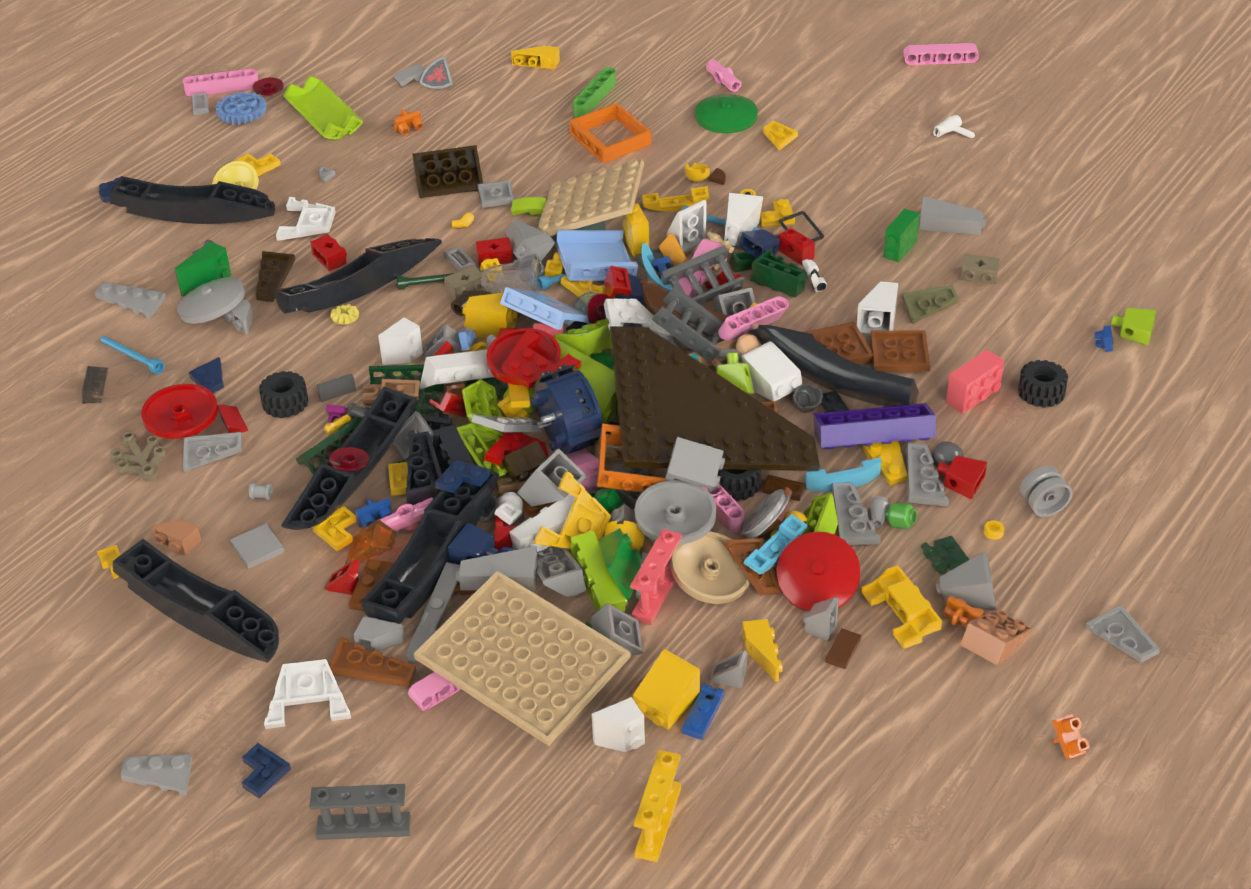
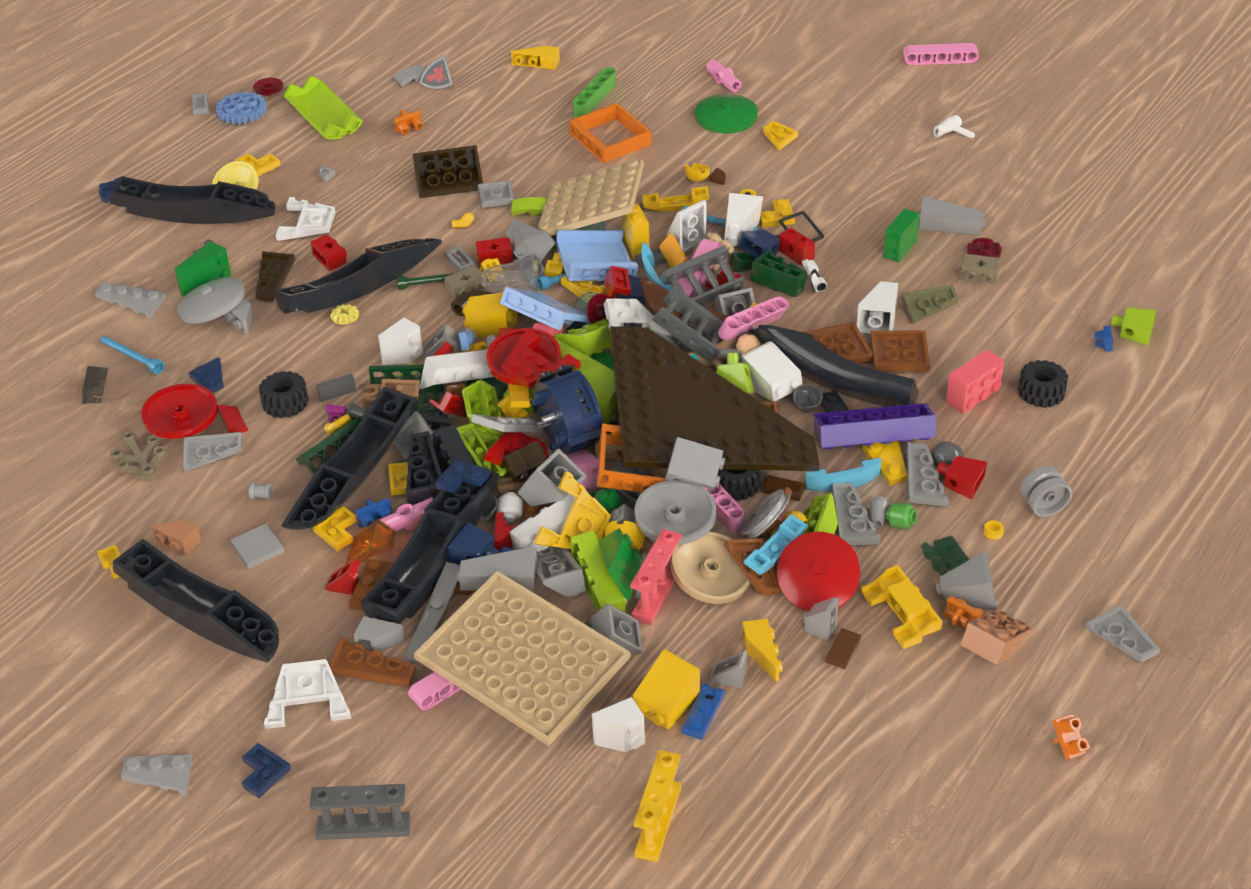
bright pink beam [182,69,259,97] -> none
dark red dish [329,447,369,471] -> none
white tile [494,501,522,525] -> none
blue tile [652,256,673,275] -> none
none -> dark red tile [967,237,1002,258]

